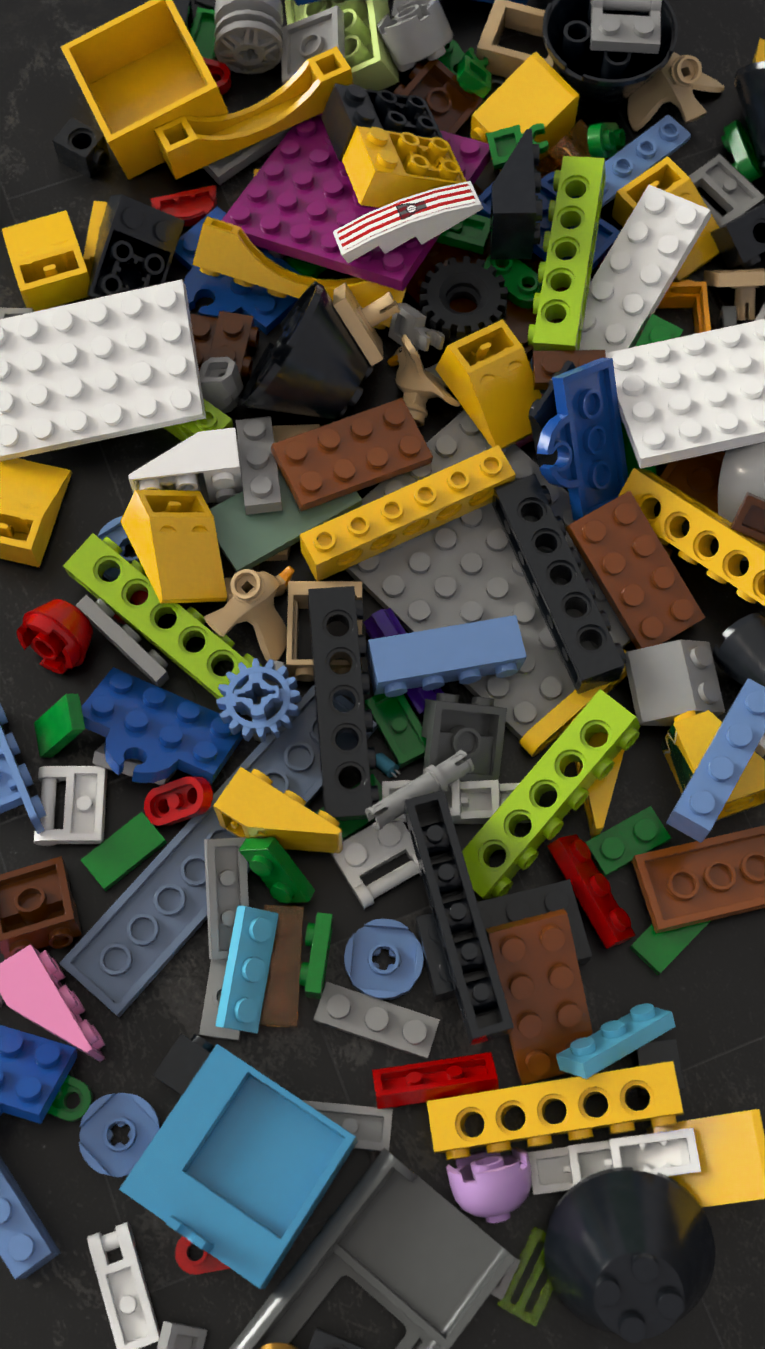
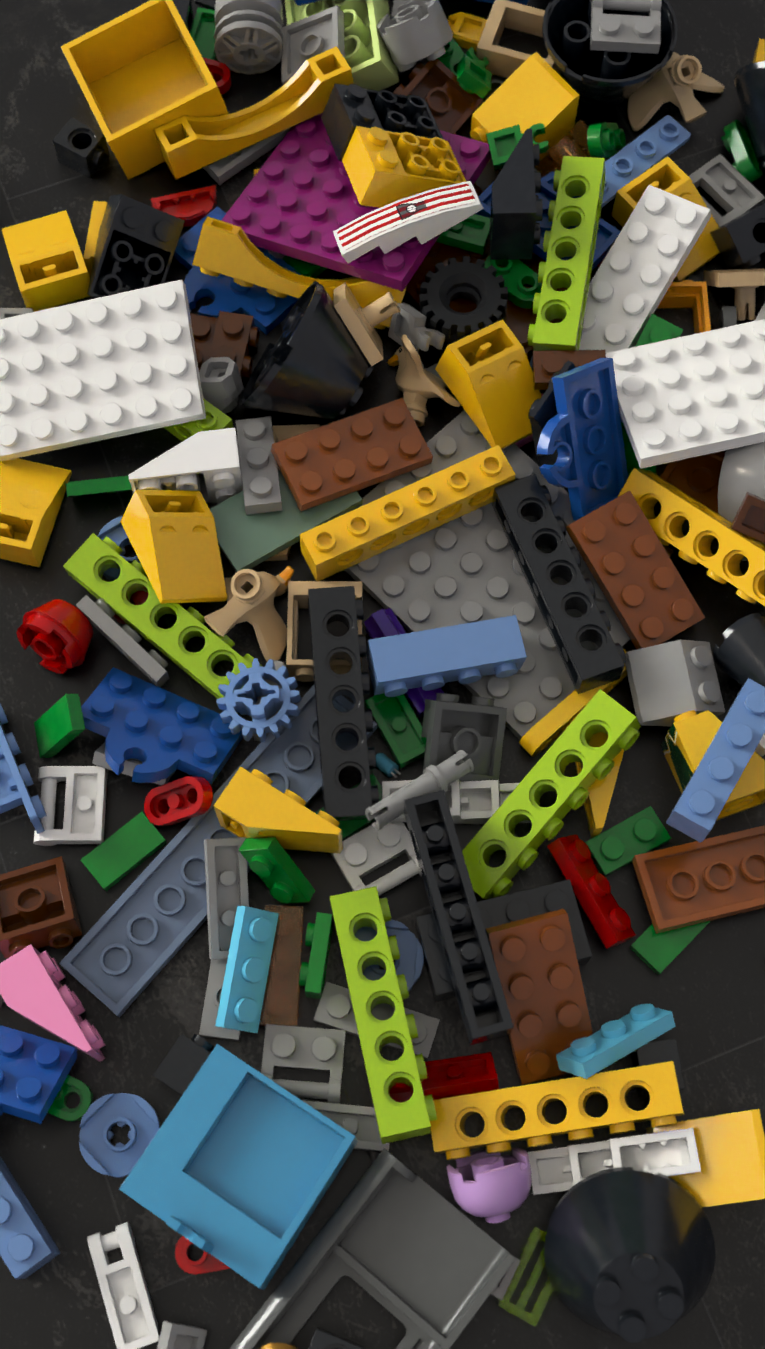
none -> green tile [66,475,132,497]
none -> light grey plate [261,1024,346,1104]
none -> lime brick [329,886,437,1144]
none -> yellow tile [448,12,487,52]

